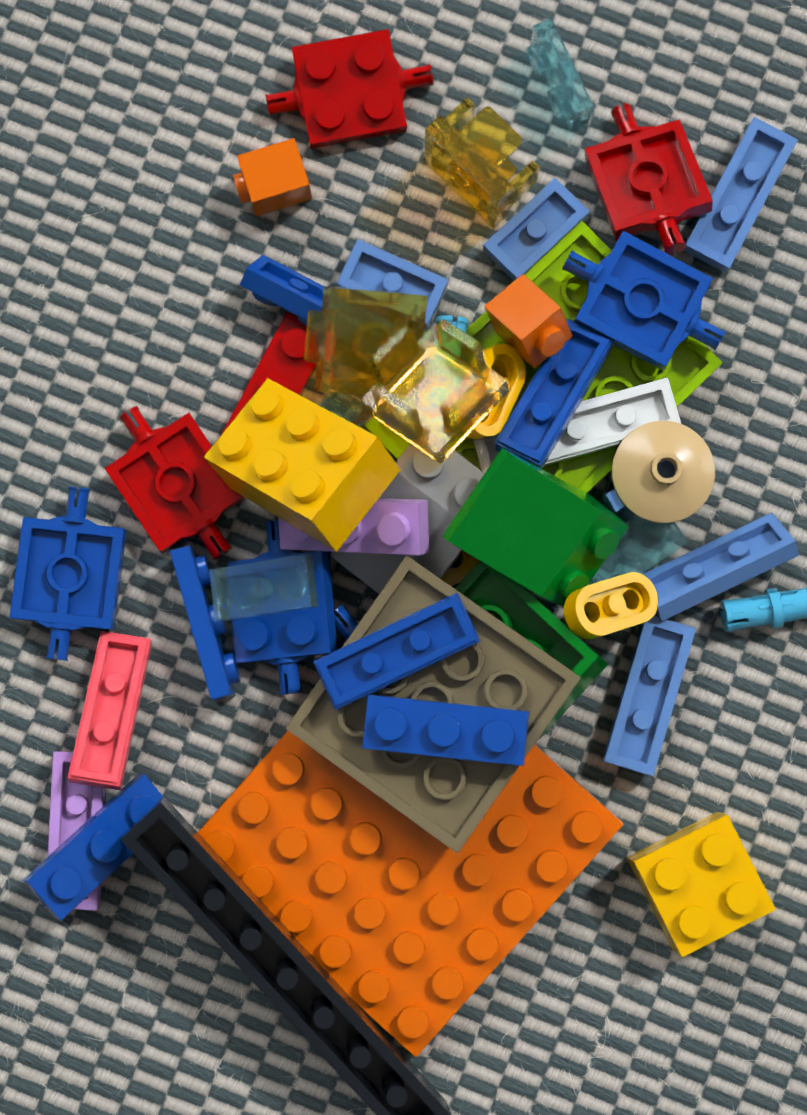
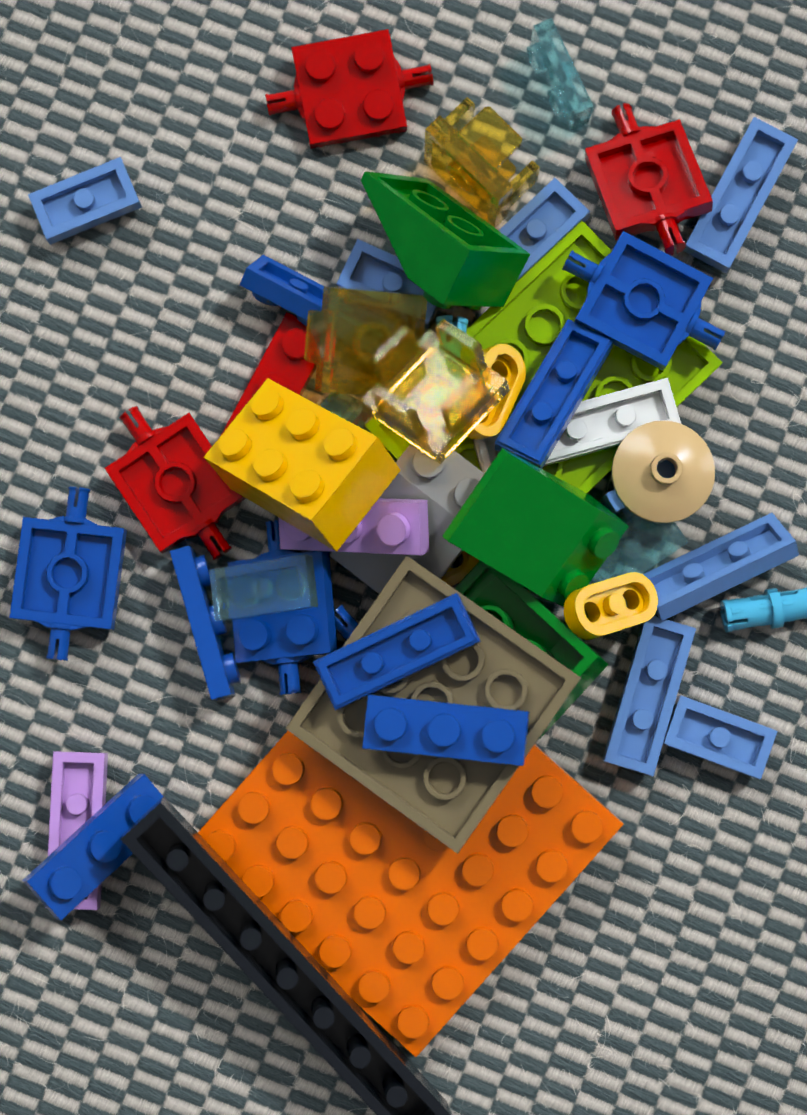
coral tile [68,631,152,791] -> none
orange brick [232,138,312,217] -> none
orange brick [484,274,573,368] -> none
yellow brick [626,812,776,957] -> none
none -> medium blue plate [28,157,142,245]
none -> green slope [361,171,530,310]
none -> medium blue plate [663,695,778,780]

